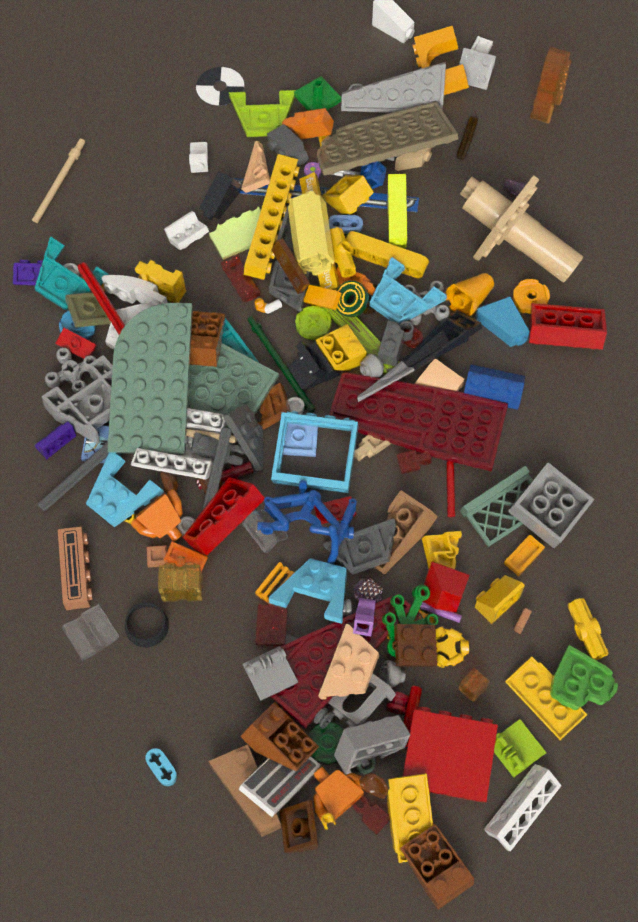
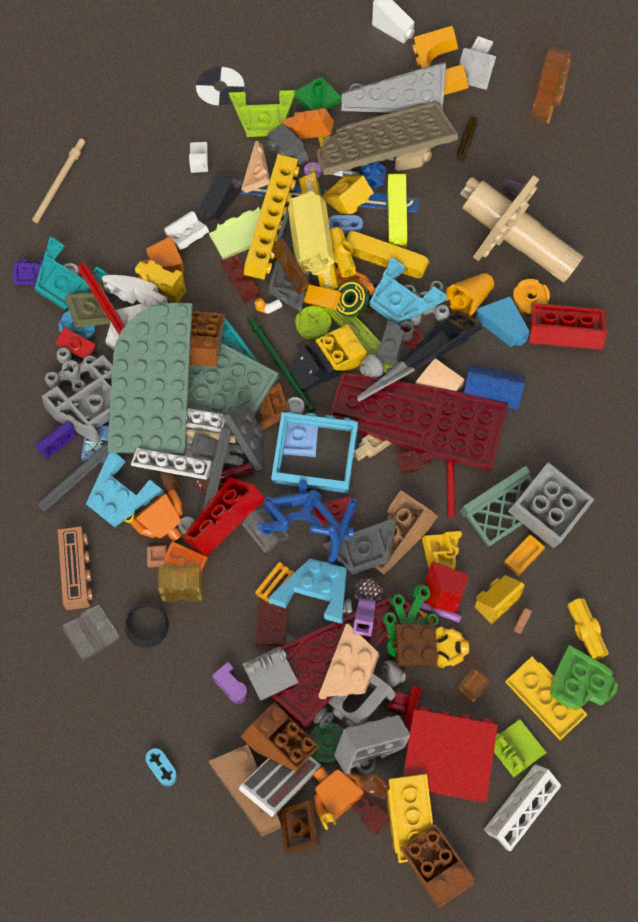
none -> orange torso [142,236,184,273]
none -> medium lavender leg [212,662,248,704]

